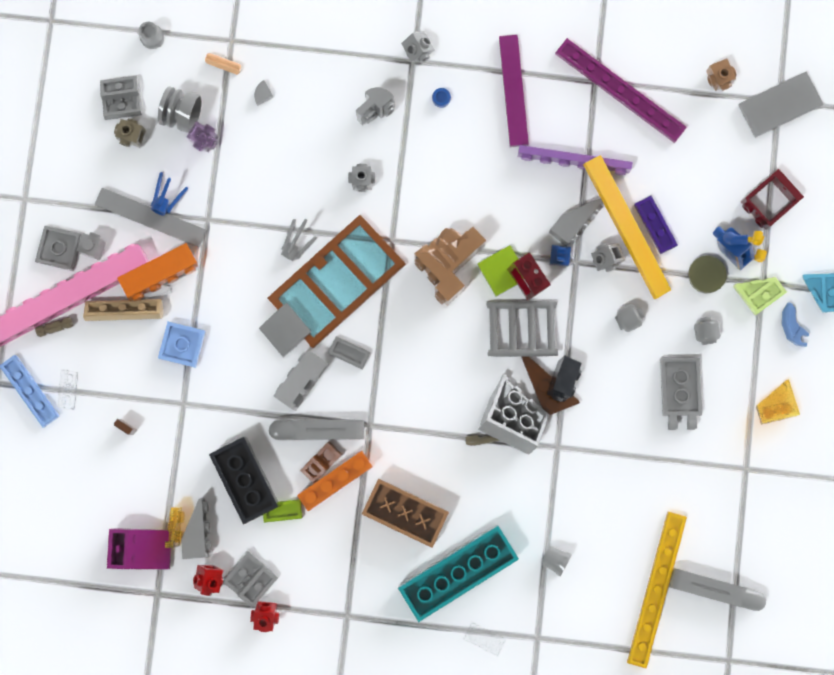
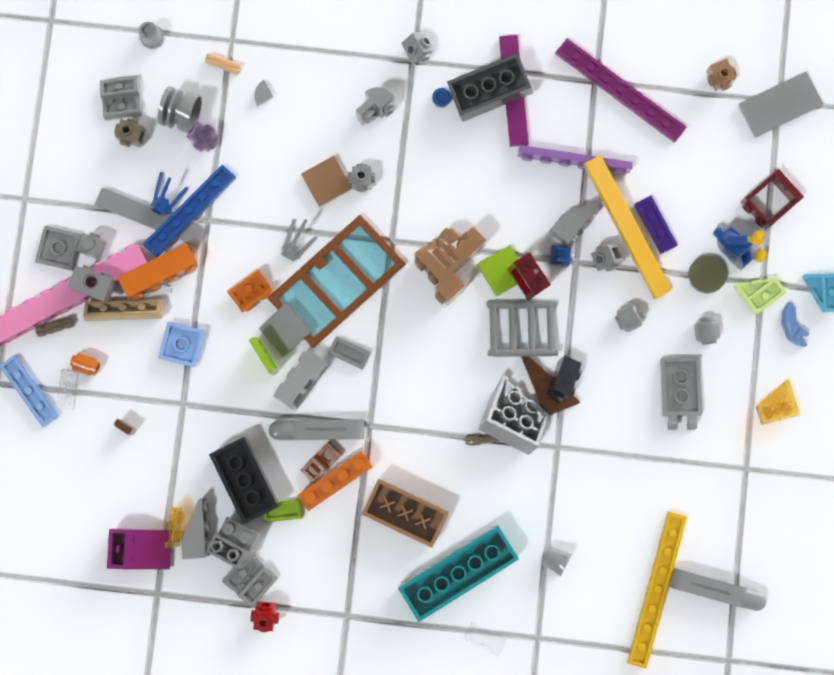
red brick [193,565,223,596] -> none
none -> light grey brick [67,265,117,303]
none -> orange brick [70,352,101,376]
none -> blue tile [142,164,236,258]
none -> light grey brick [206,516,261,569]
none -> orange bracket [227,268,273,313]
none -> lime tile [249,337,279,376]
none -> medium nougat tile [301,156,352,207]
none -> dark grey brick [447,53,533,121]

